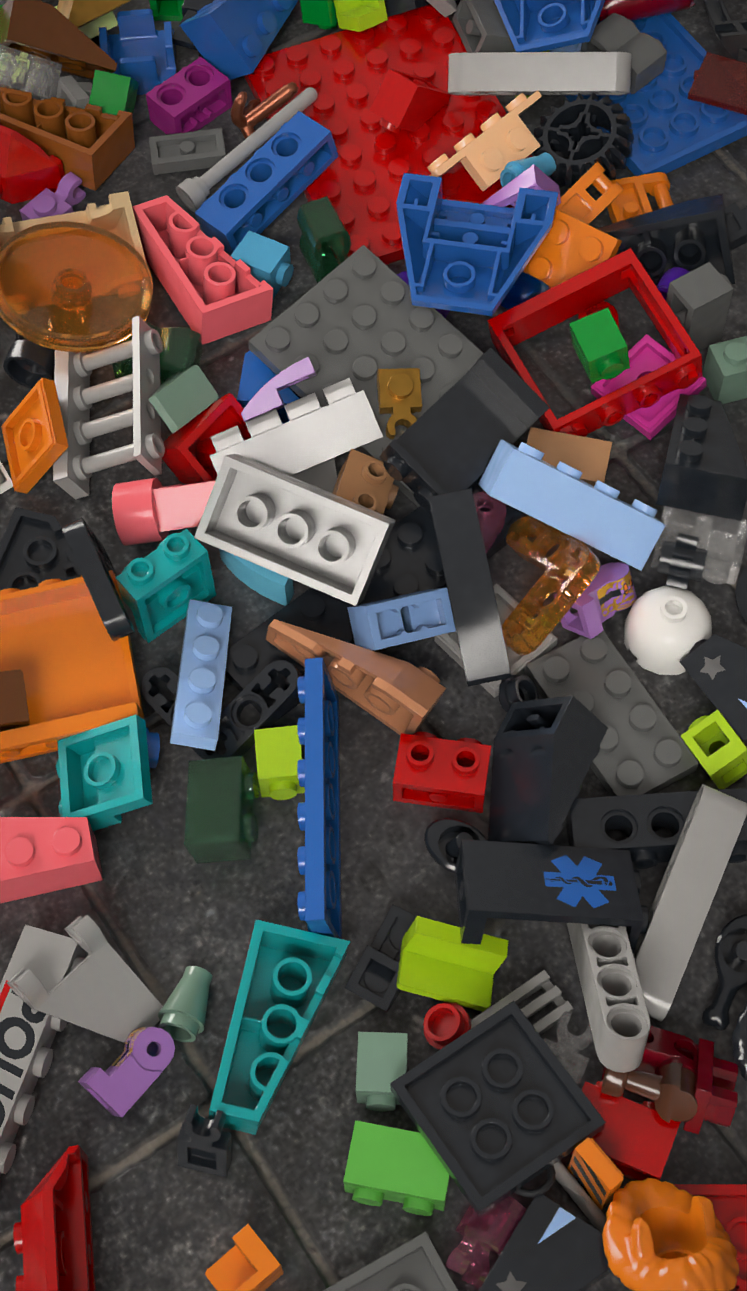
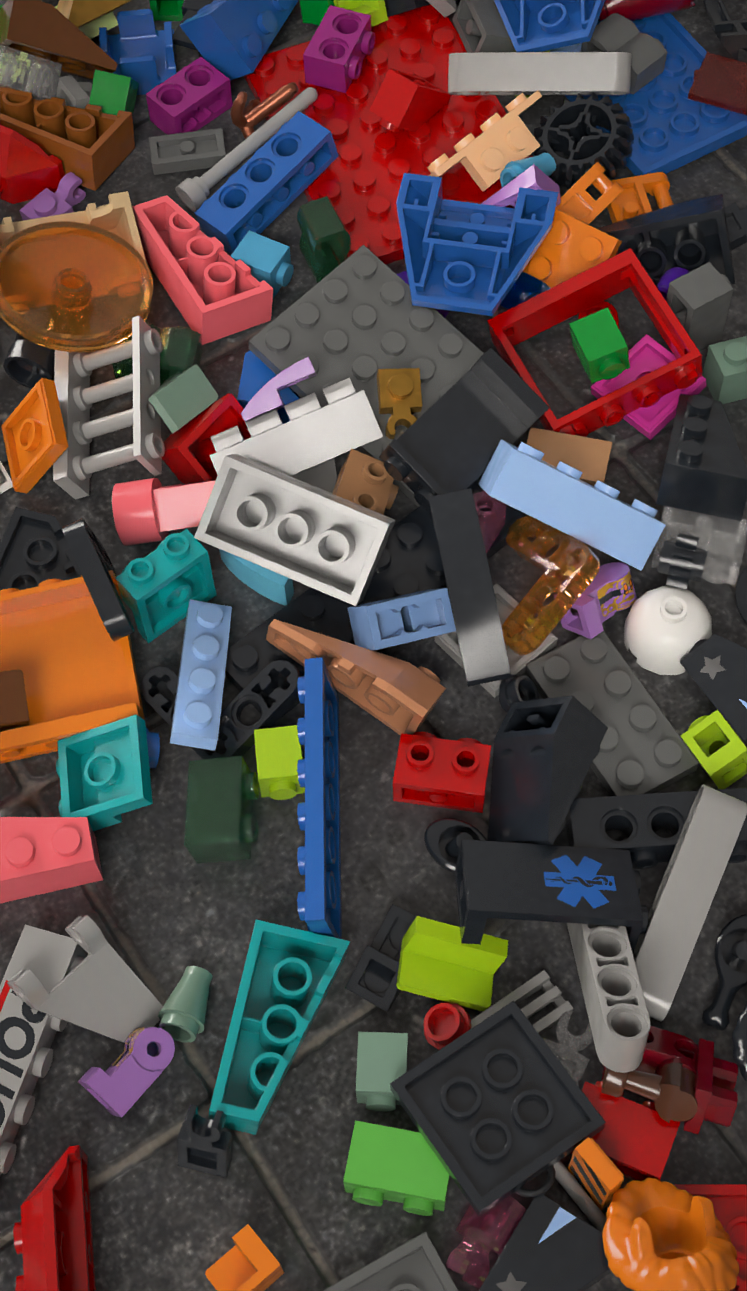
none -> magenta brick [303,5,375,93]

